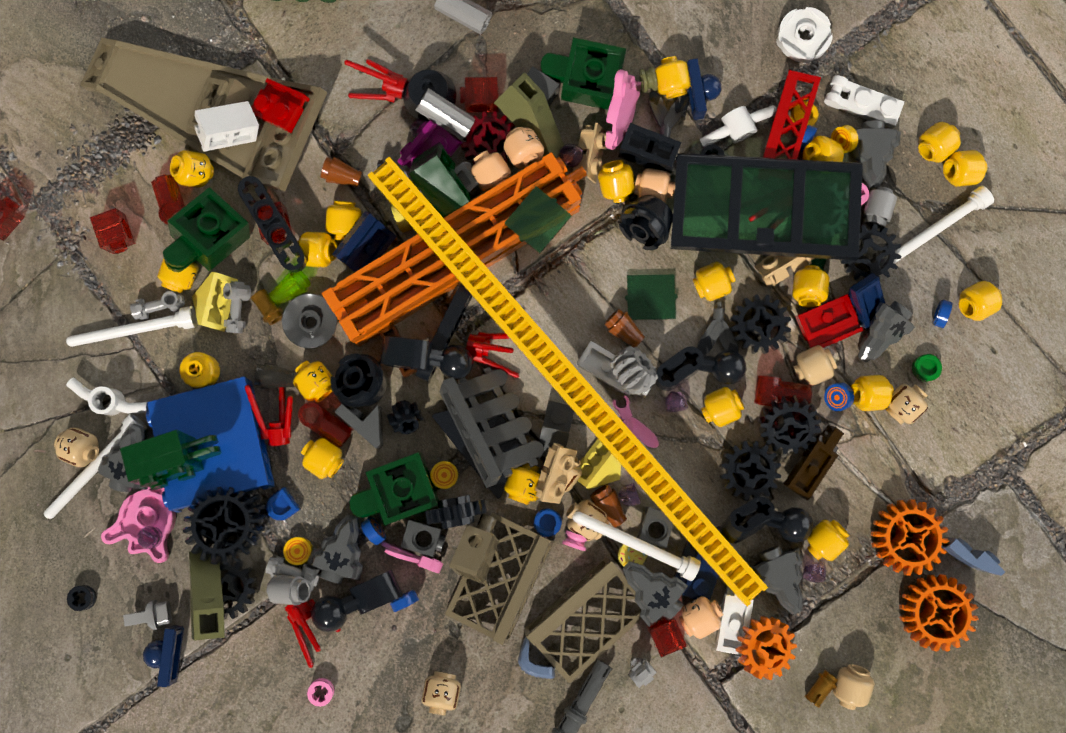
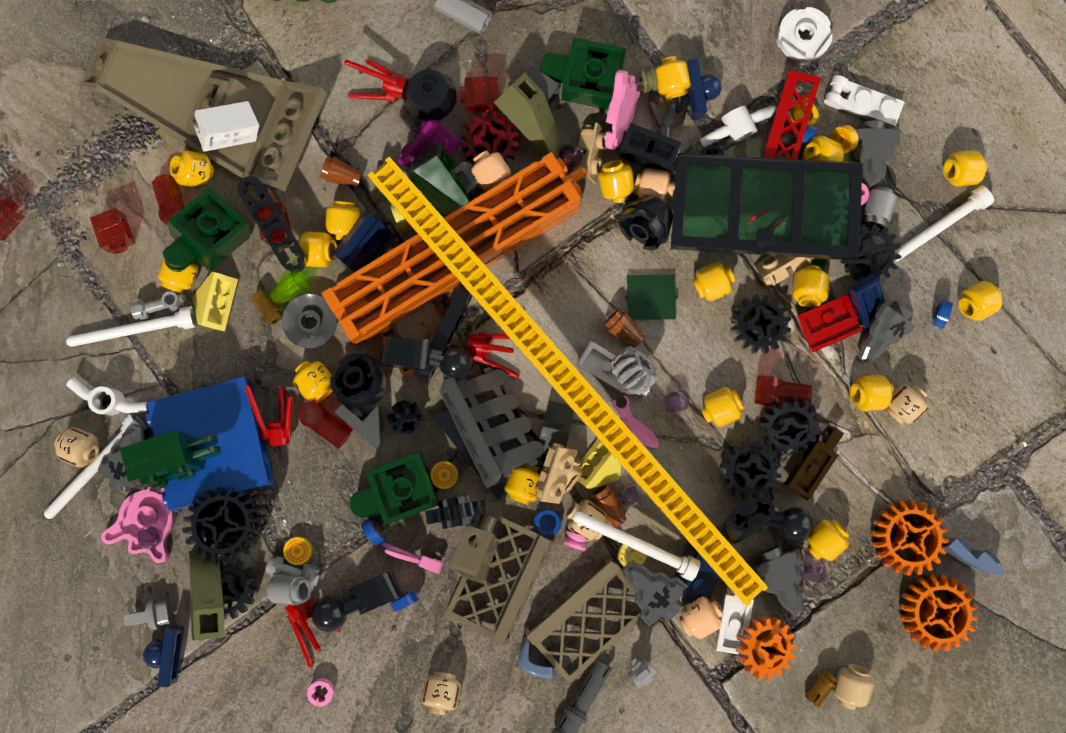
black bush [67,585,97,611] -> none
yellow head [179,352,220,389] -> none
light grey bar [223,281,251,333] -> none
red plate [251,78,310,133] -> none
blue tile [266,487,301,520] -> none
yellow head [301,438,344,479] -> none
dark grey rock [307,514,364,584] -> none
dark grey brick [401,519,446,557] -> none
light grey axle [416,88,475,140] -> none
light nougat head [504,127,544,169] -> none
clear green piece [504,186,572,254] -> none
dark grey brick [637,506,673,548] -> none
clear red brick [646,617,687,657] -> none
black beam [656,346,747,391] -> none
dark grey piece [697,300,739,355] -> none
tan head [793,345,837,386] -> none
blue tile [824,383,854,411] -> none
green tile [912,354,942,382] -> none
yellow head [918,122,961,163] -> none

